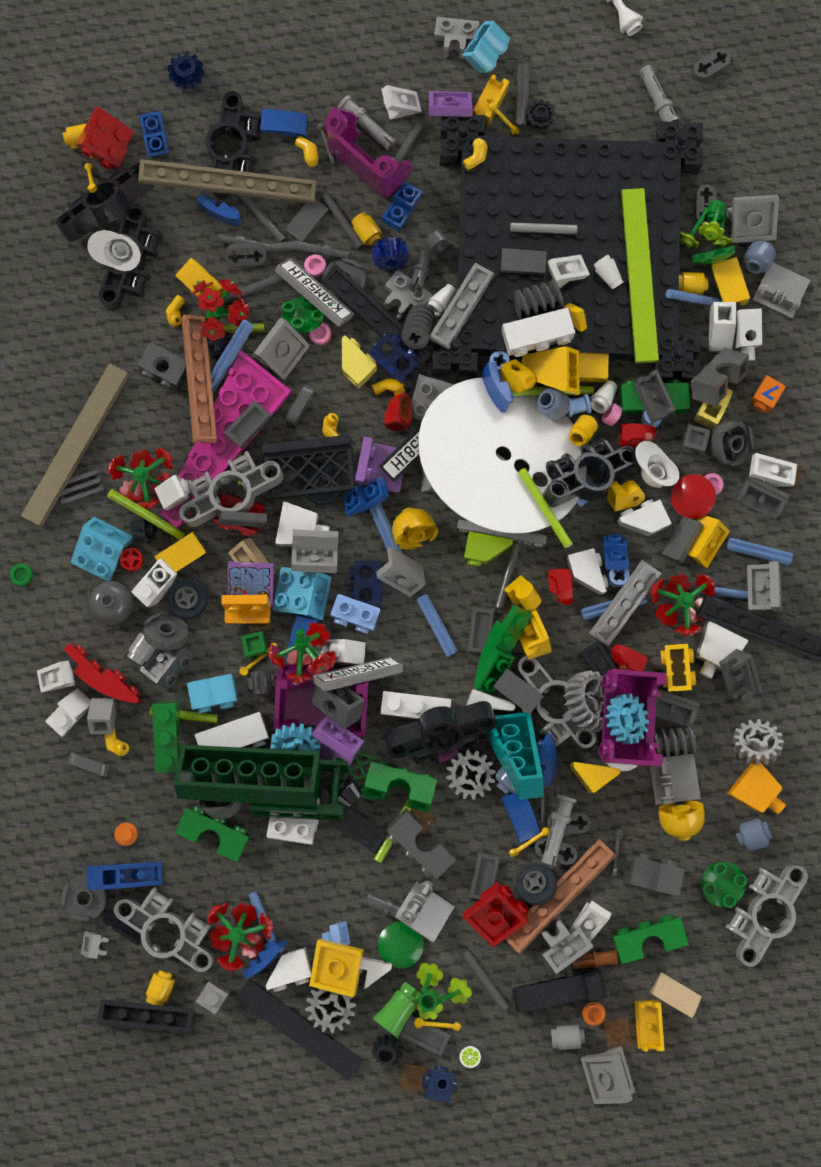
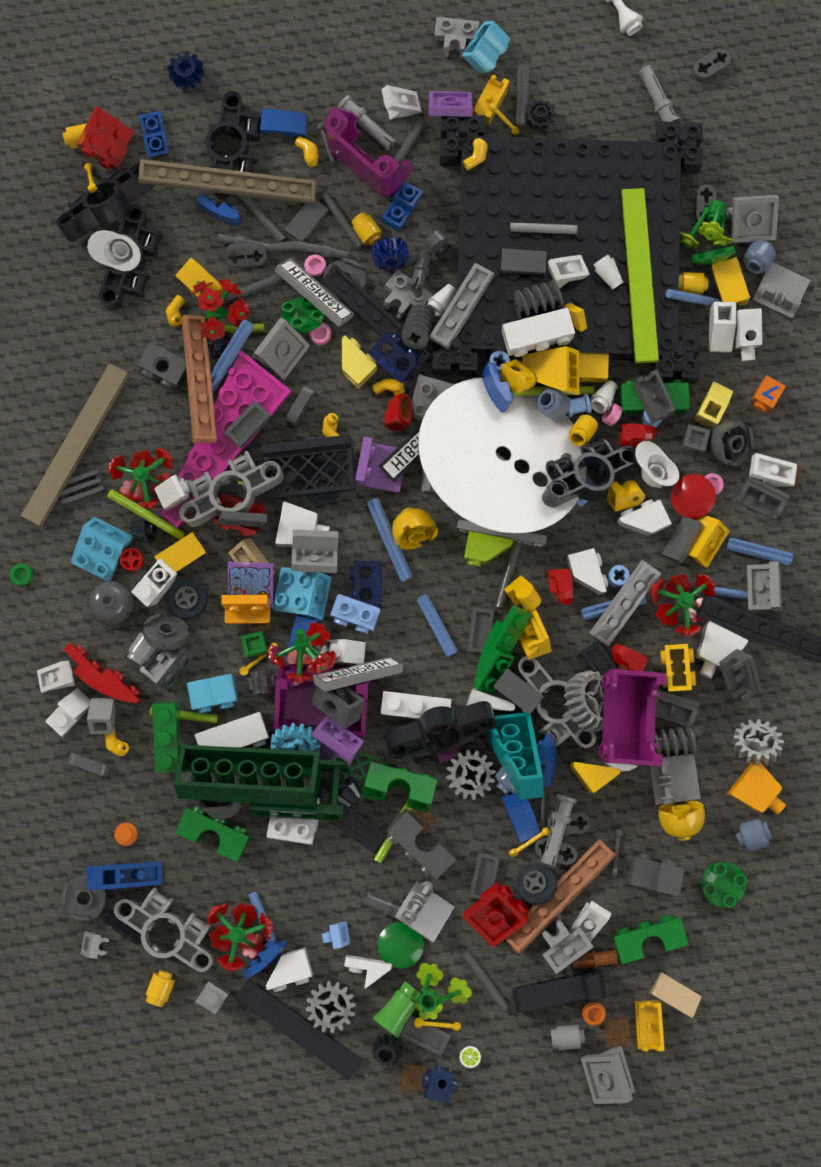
black brick [97,999,197,1036] -> none
yellow plate [309,939,364,997] -> none
blue slope [343,477,389,516] -> none
light grey panel [377,547,426,597] -> none
lime bar [518,468,573,548] -> none
blue slope [602,534,629,570] -> none
medium azure gear [605,694,649,745] -> none
dark grey arch [691,348,749,406] -> none
light grey piece [725,865,808,967] -> none

